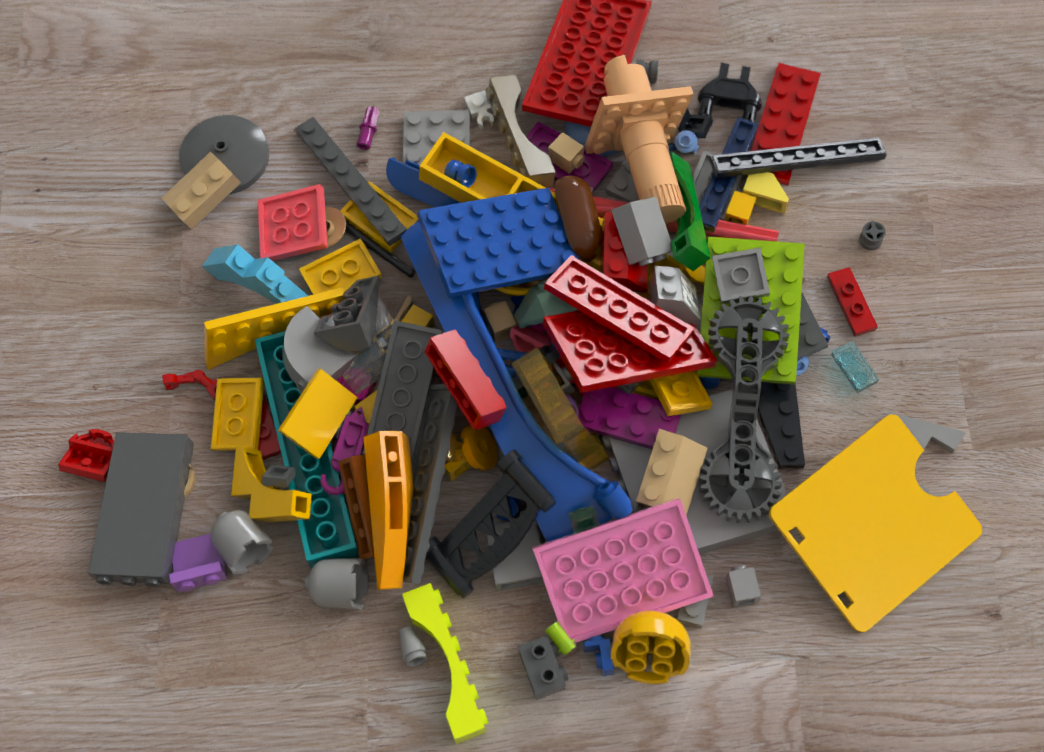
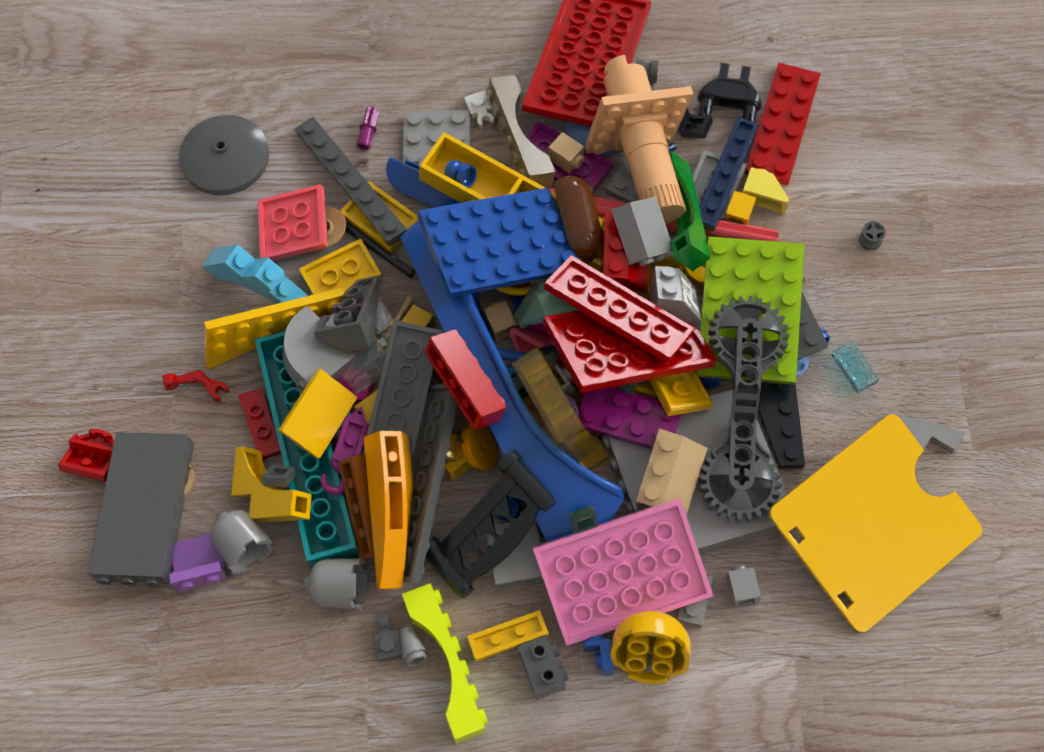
tan slope [162,152,241,229] -> none
yellow tile [210,378,264,451] -> none
lime pin [545,621,576,656] -> none
blue brick [596,481,633,519] -> none
light blue plate [675,130,699,154] -> none
black tile [709,137,887,178] -> none
light grey plate [712,248,770,304] -> none
red plate [827,267,878,337] -> none
none -> dark grey plate [373,612,402,662]
none -> yellow plate [467,610,549,662]

